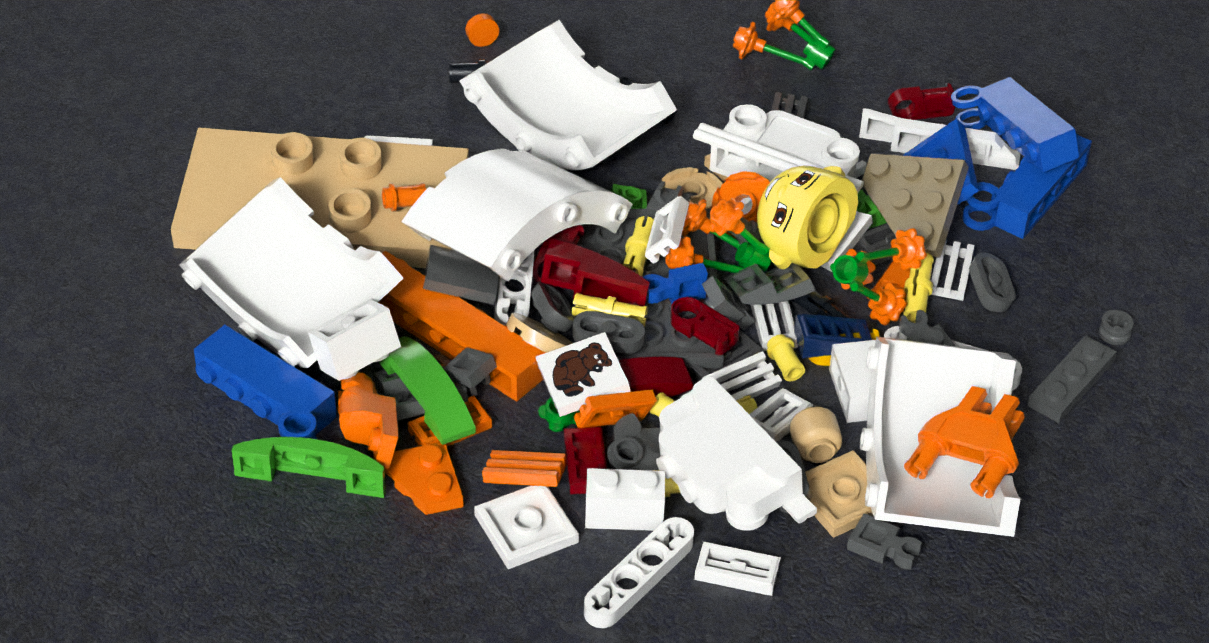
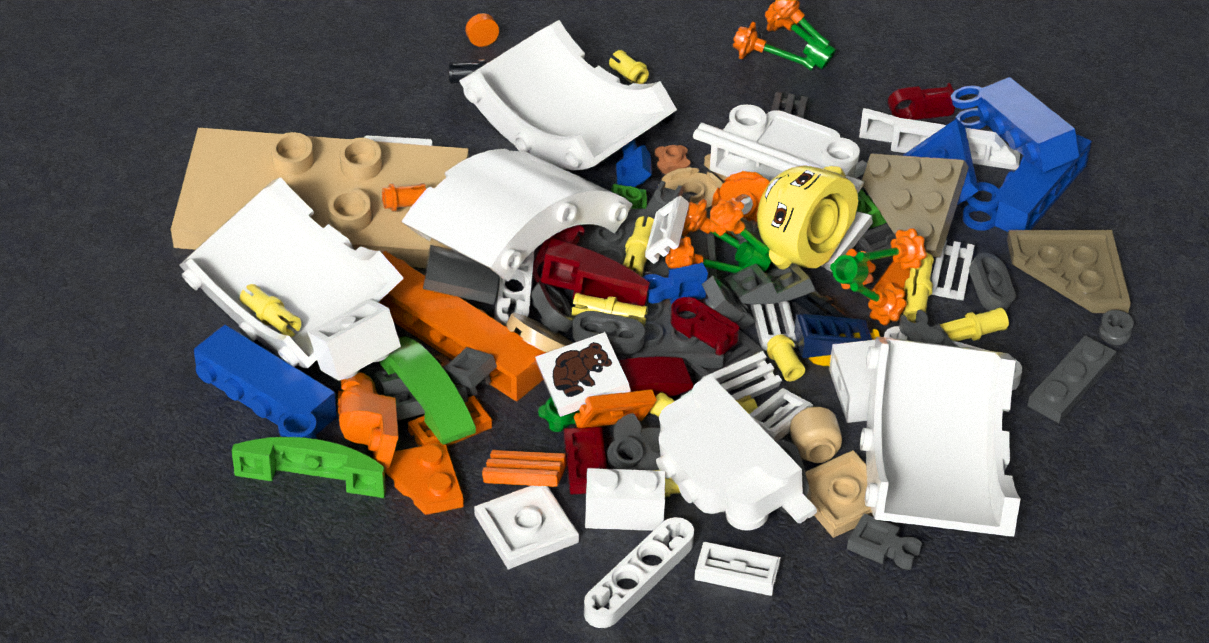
orange connector [904,386,1025,499] -> none
none -> light yellow pin [240,284,301,337]
none -> light yellow pin [609,50,649,84]
none -> blue plate [616,139,652,187]
none -> nougat plate [655,145,690,174]
none -> light yellow axle [940,307,1009,342]
none -> dark tan plate [1007,230,1131,313]

